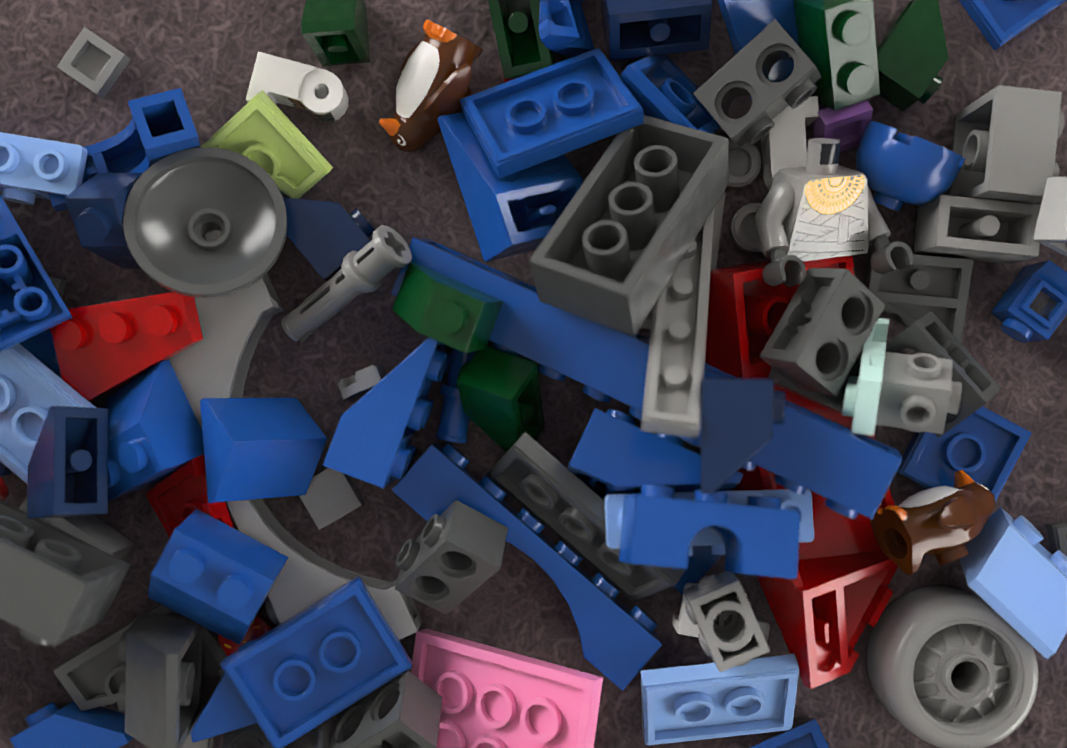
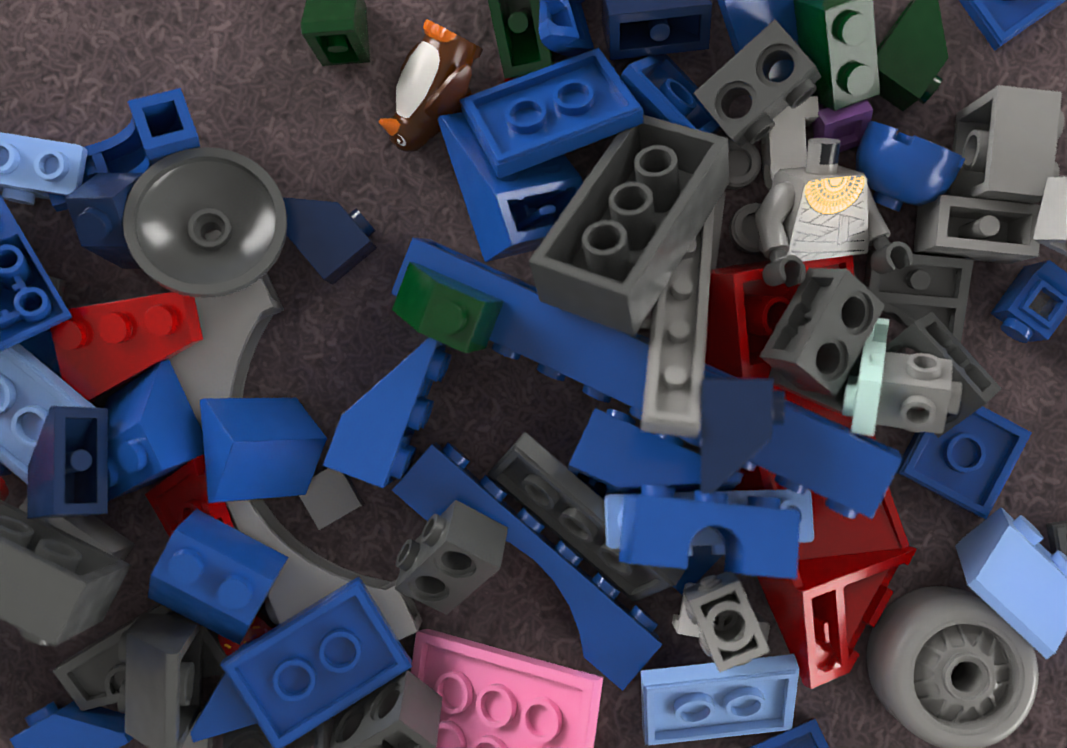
light grey tile [57,27,131,99] -> none
yellowish green tile [201,90,333,199] -> none
white leg [245,51,349,122] -> none
light grey pin [281,225,412,342] -> none
light grey tile [338,365,386,400] -> none
blue pin [436,348,477,443] -> none
dark green slope [456,346,545,452] -> none
reddish brown animal [870,470,996,575] -> none

